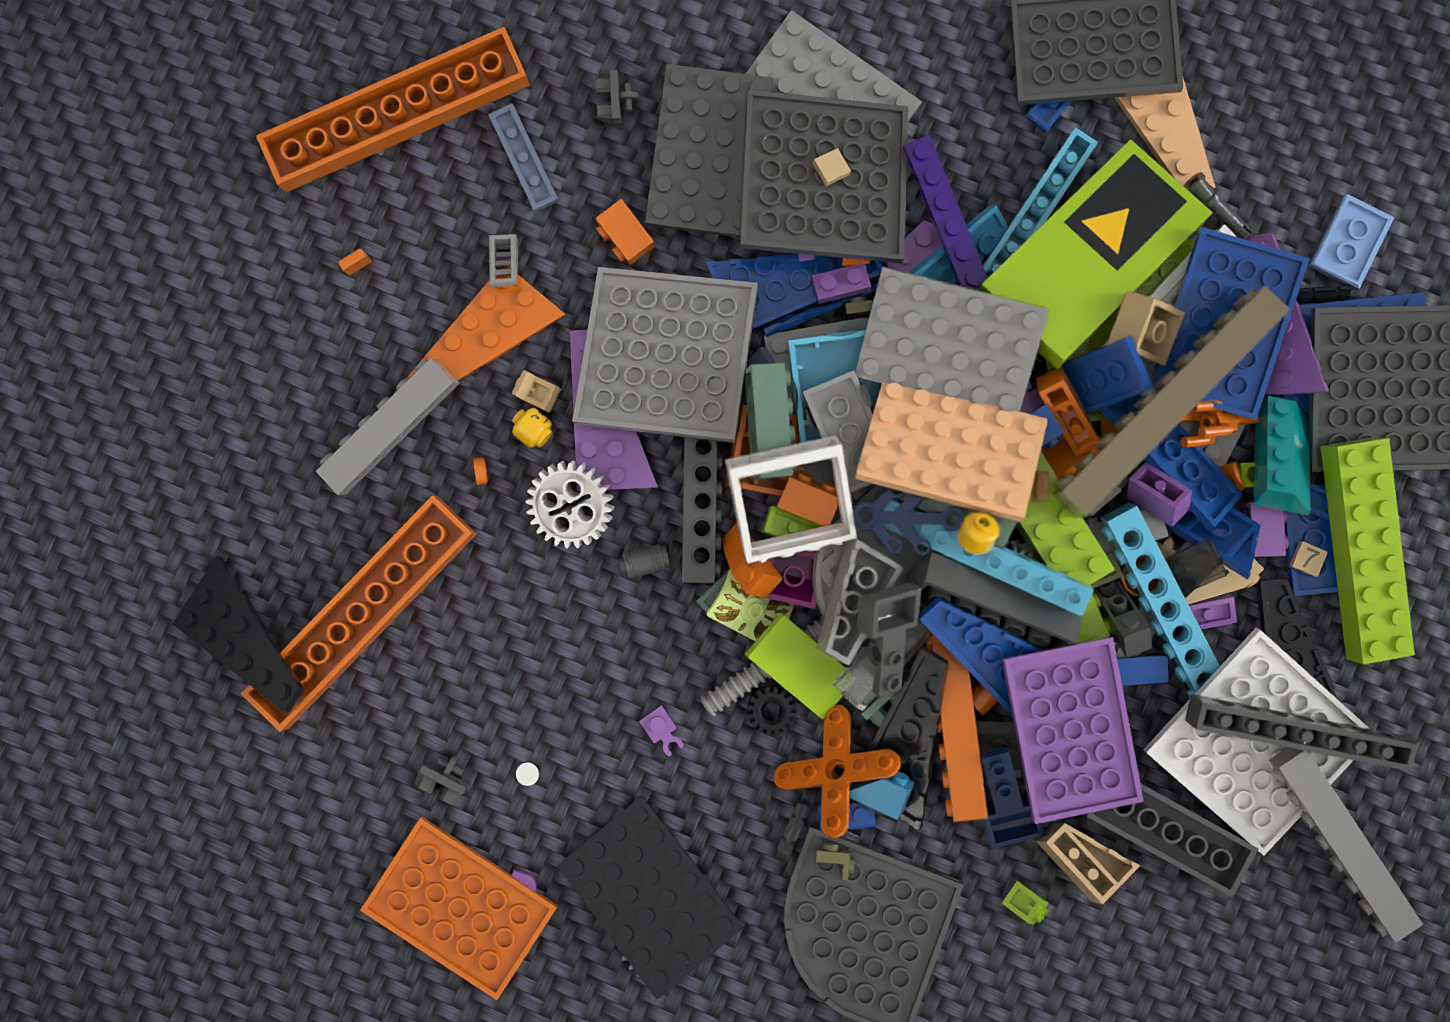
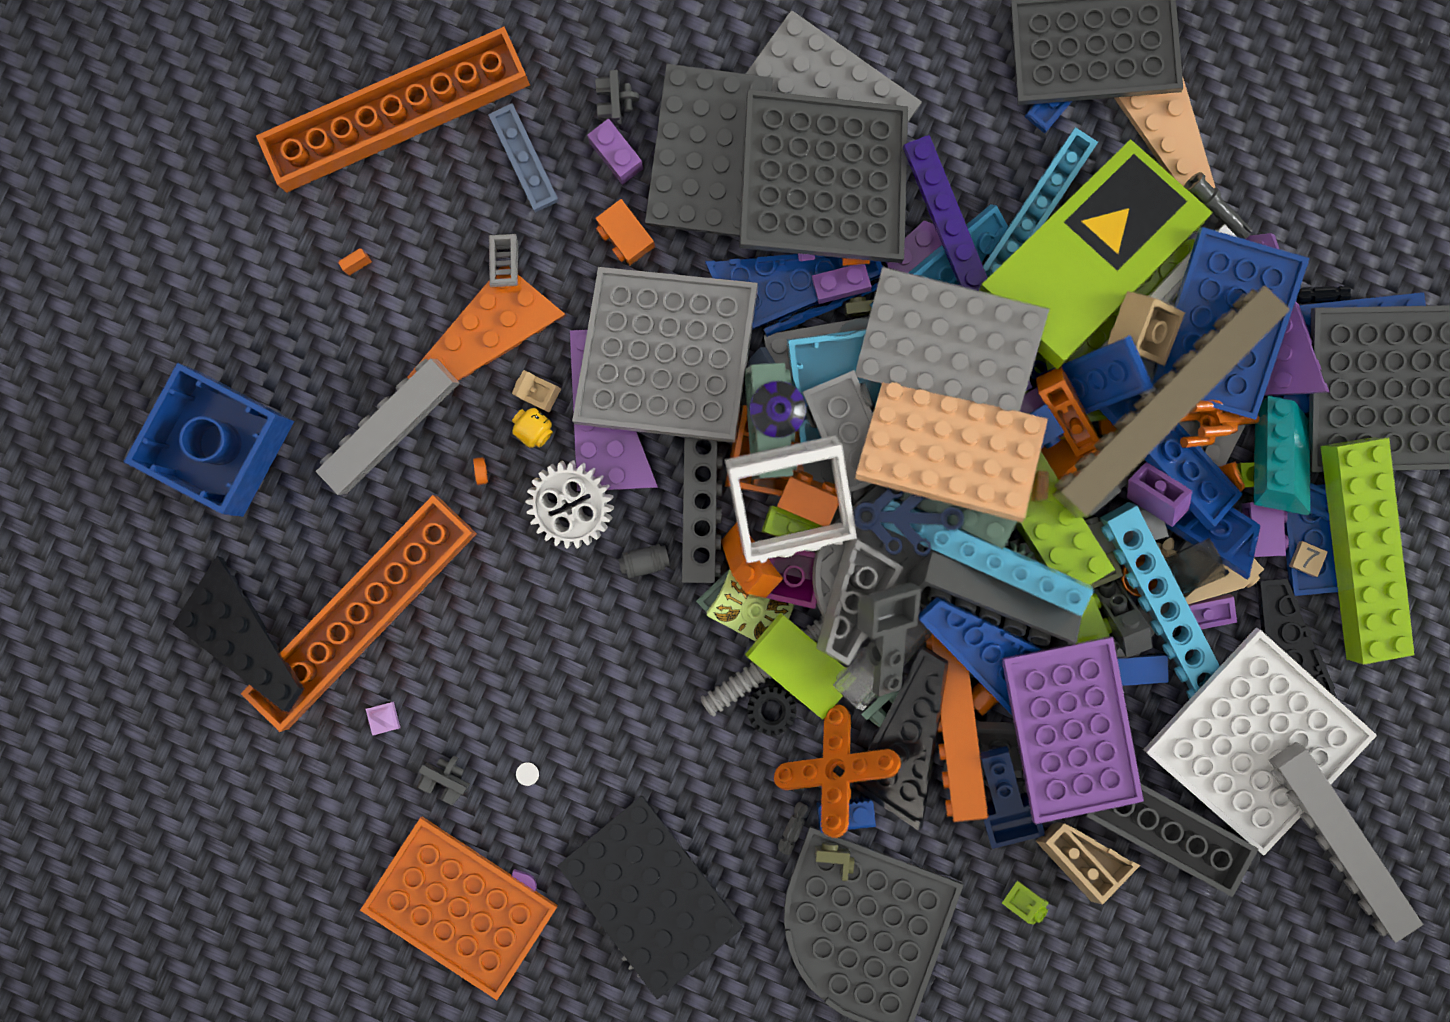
medium lavender plate [639,705,684,756] -> none
tan tile [813,148,851,186] -> none
dark azure slope [849,772,915,820] -> none
yellow head [958,512,999,555] -> none
dark grey brick [1185,694,1418,771] -> none
light blue tile [1308,193,1395,290] -> none
none -> blue brick [124,363,295,517]
none -> lavender tile [366,702,400,735]
none -> medium lavender brick [587,119,643,185]
none -> dish [749,381,806,438]

